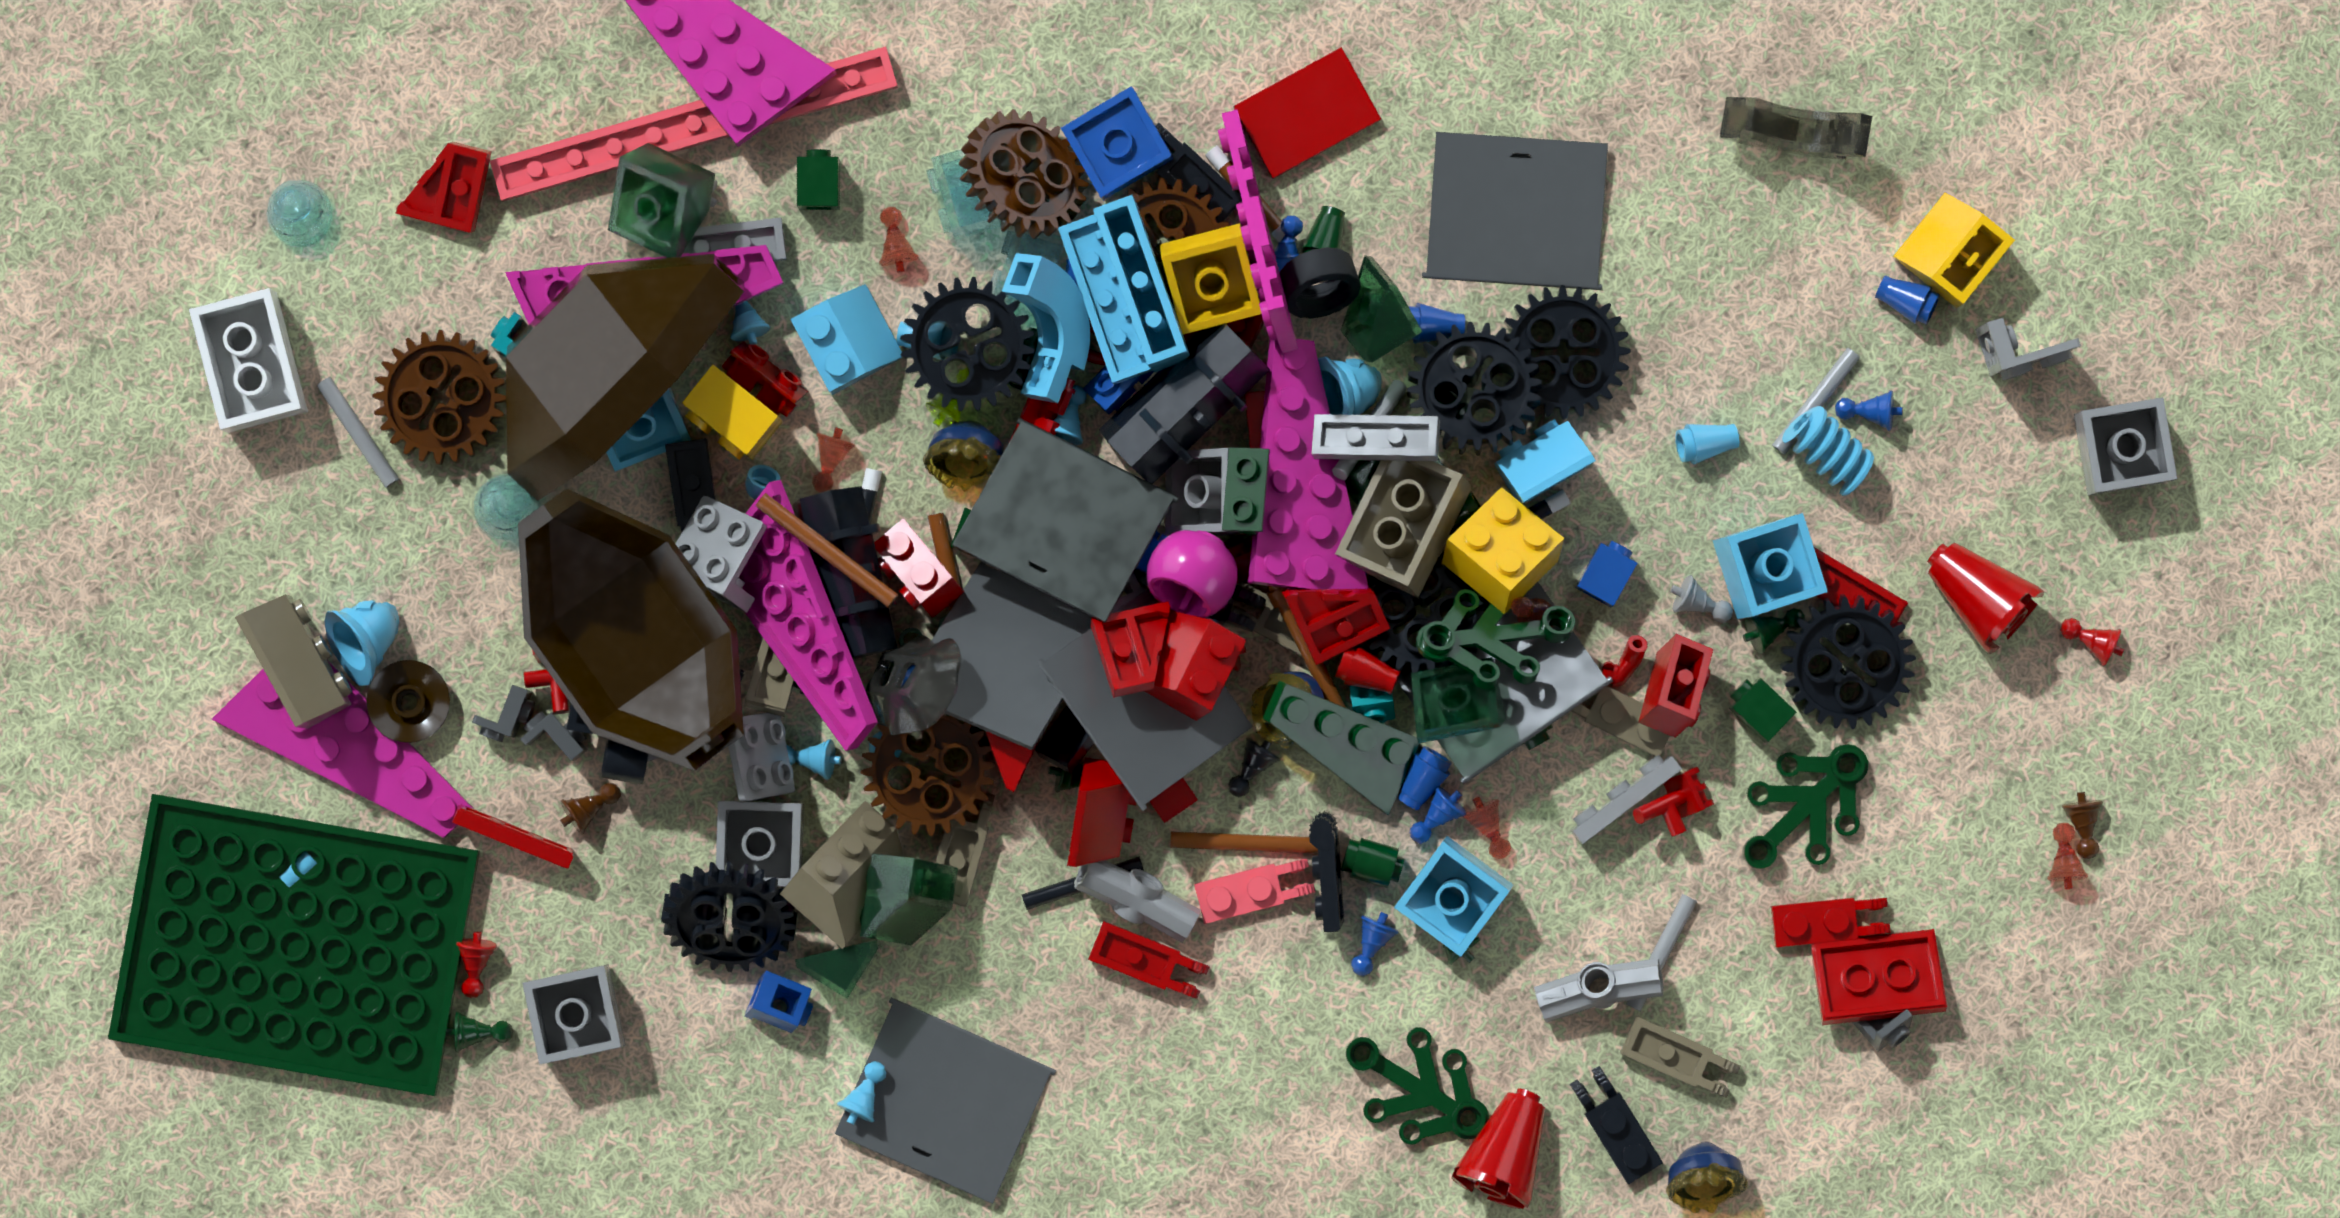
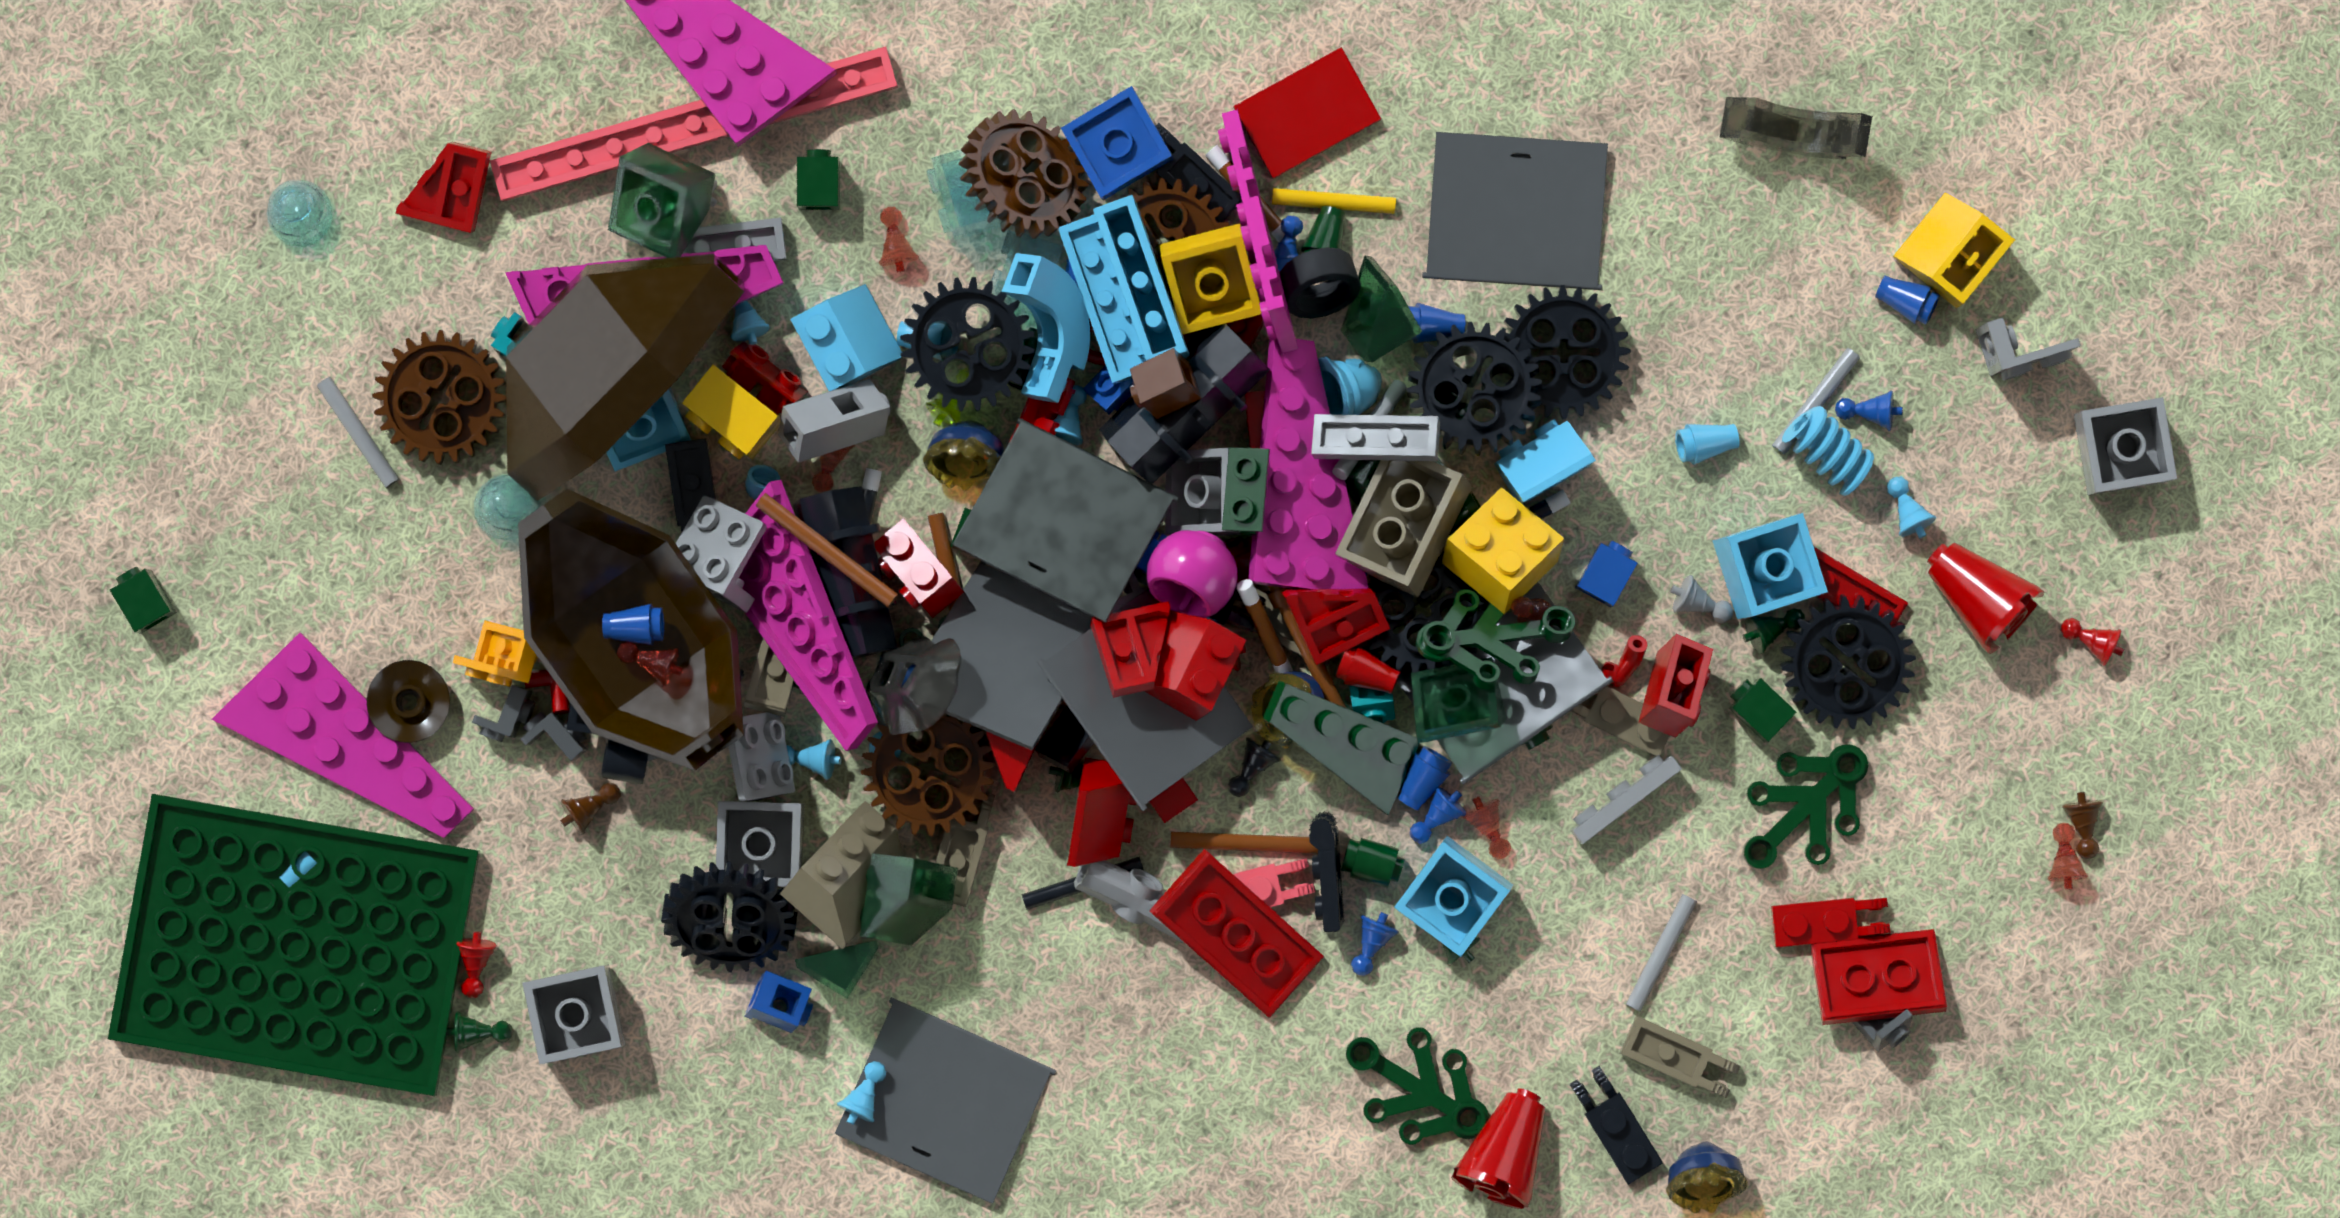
white brick [189,288,308,433] -> none
dark tan slope [235,594,352,729] -> none
medium azure piece [324,600,399,686] -> none
red tile [452,804,574,869] -> none
red hinge [1088,921,1210,999] -> none
light grey piece [1534,958,1664,1023] -> none
red arm [1633,766,1714,837] -> none
none -> dark green brick [110,567,177,634]
none -> light orange bracket [453,620,538,687]
none -> blue cone [602,604,664,645]
none -> clear red piece [617,642,683,687]
none -> light grey brick [778,379,891,463]
none -> reddish brown brick [1130,348,1201,419]
none -> red tile [1149,849,1324,1018]
none -> dark orange bar [1237,579,1293,681]
none -> yellow bar [1272,188,1396,214]
none -> medium azure piece [1887,476,1936,539]

